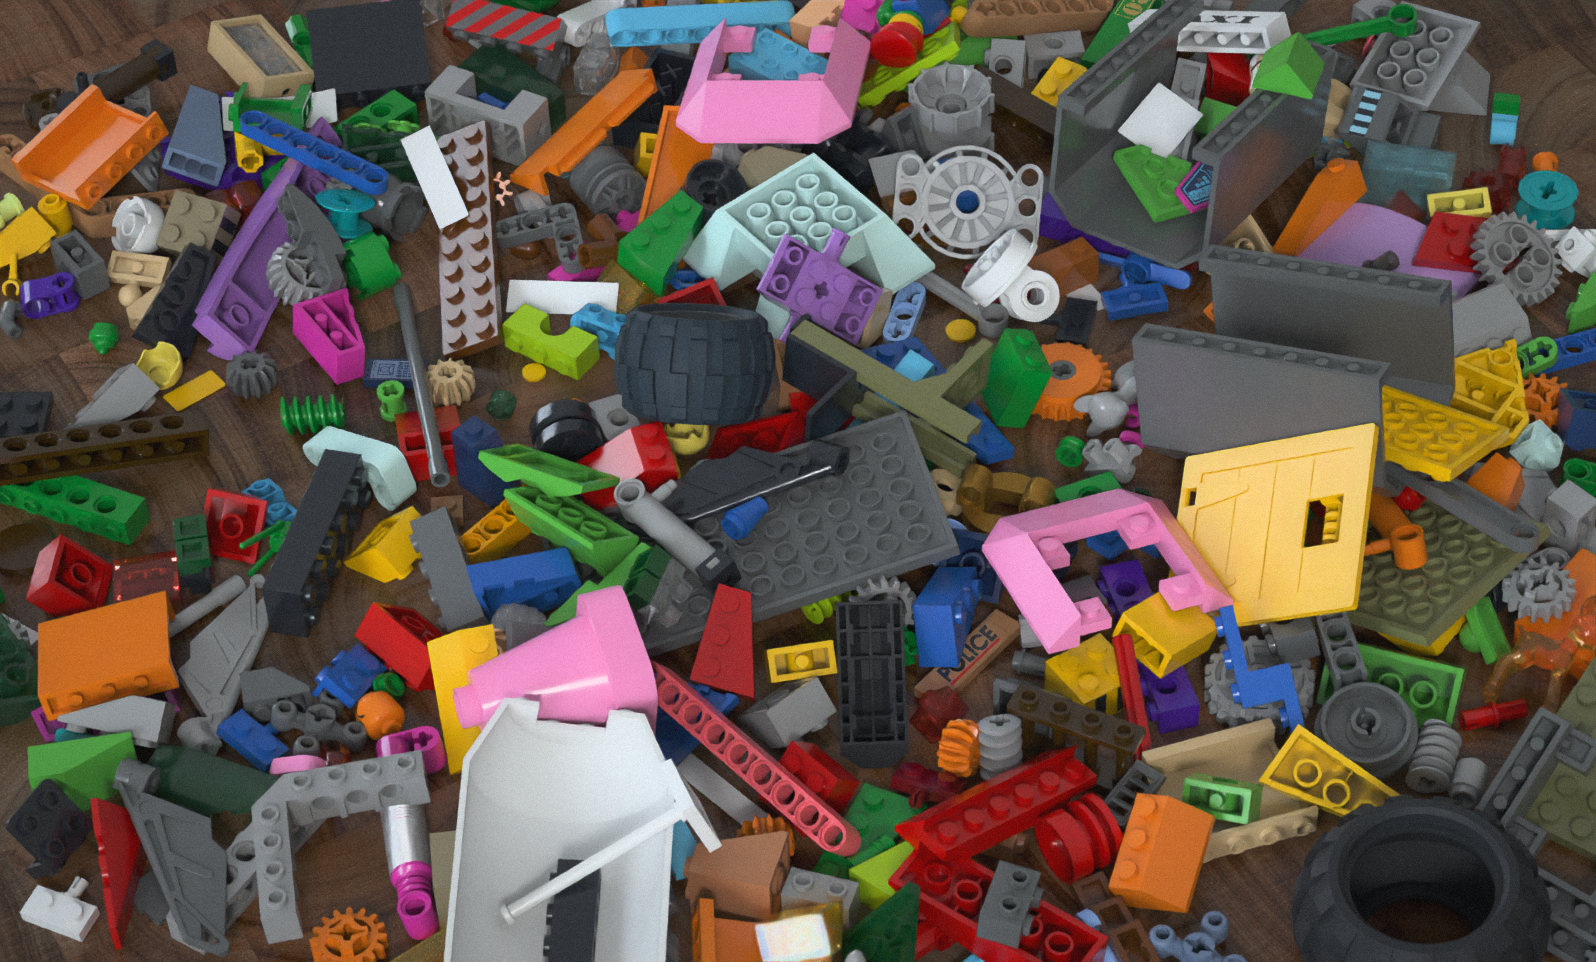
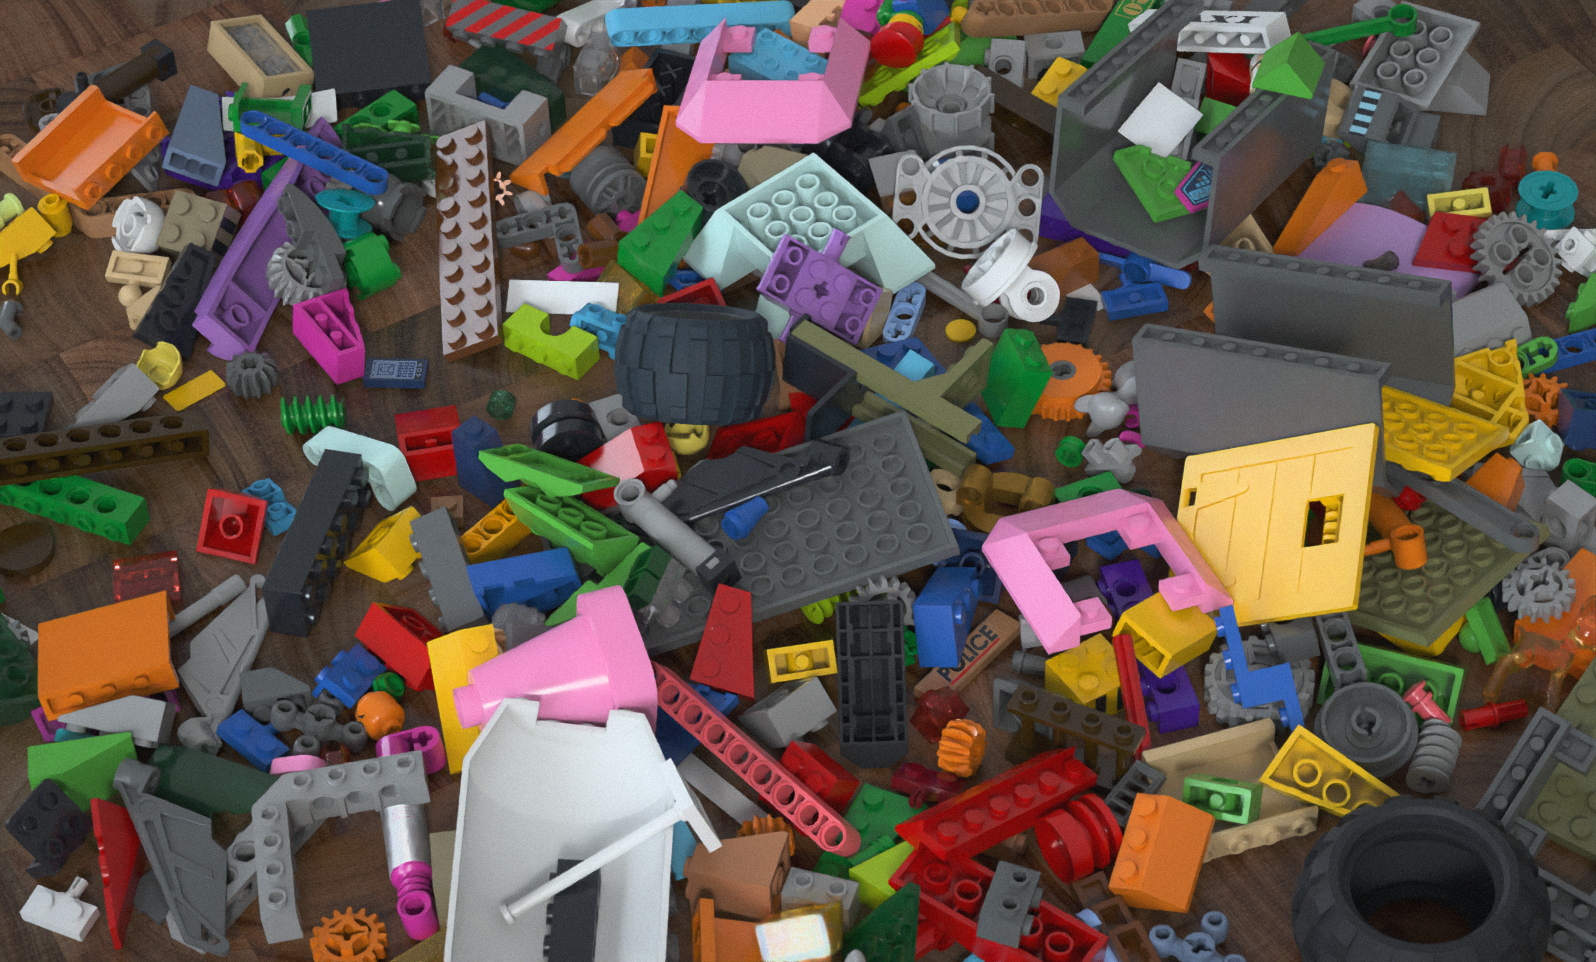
dark purple piece [19,272,81,319] -> none
red slope [26,534,114,616] -> none
dark grey brick [50,230,111,300] -> none
green plate [89,322,120,355] -> none
dark green hips [173,514,216,595] -> none
green plant [239,520,292,576] -> none
bright green bush [377,380,408,422] -> none
dark grey piece [392,283,450,488] -> none
white sticker [401,126,469,229] -> none
tan gear [426,357,476,407] -> none
yellow piece [522,363,546,382] -> none
light grey piece [978,714,1023,781] -> none
light grey brick [1448,757,1490,810] -> none
leg [1489,92,1521,147] -> none
none -> coral pin [1401,680,1452,724]

